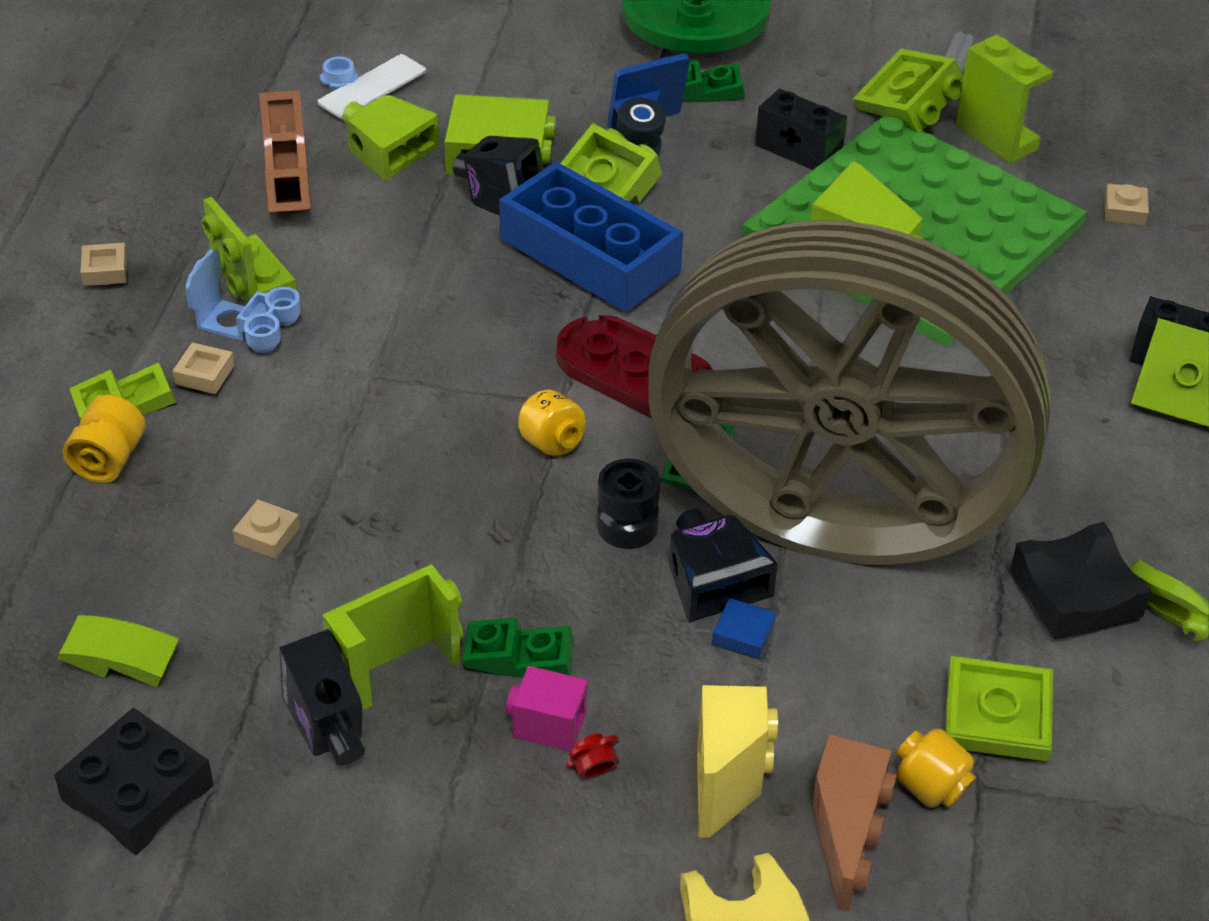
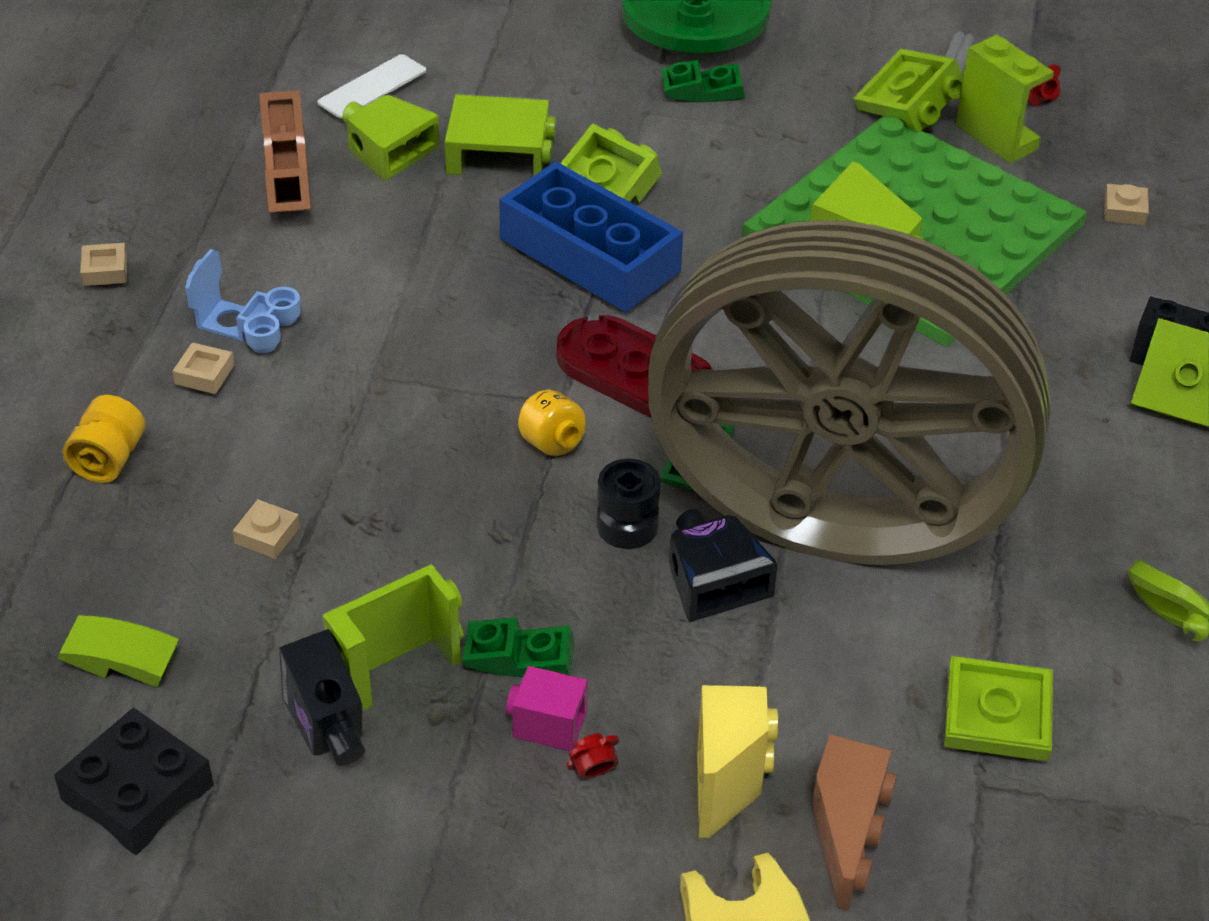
lime slope [69,362,177,419] -> none
lime bracket [201,197,297,304] -> none
light blue plate [320,57,358,91] -> none
black torso [453,136,543,216] -> none
blue plate [607,53,690,157] -> none
blue tile [712,598,776,659] -> none
black brick [755,88,847,170] -> none
yellow head [895,729,976,808] -> none
black brick [1011,522,1151,640] -> none
none -> red plate [1028,64,1061,106]

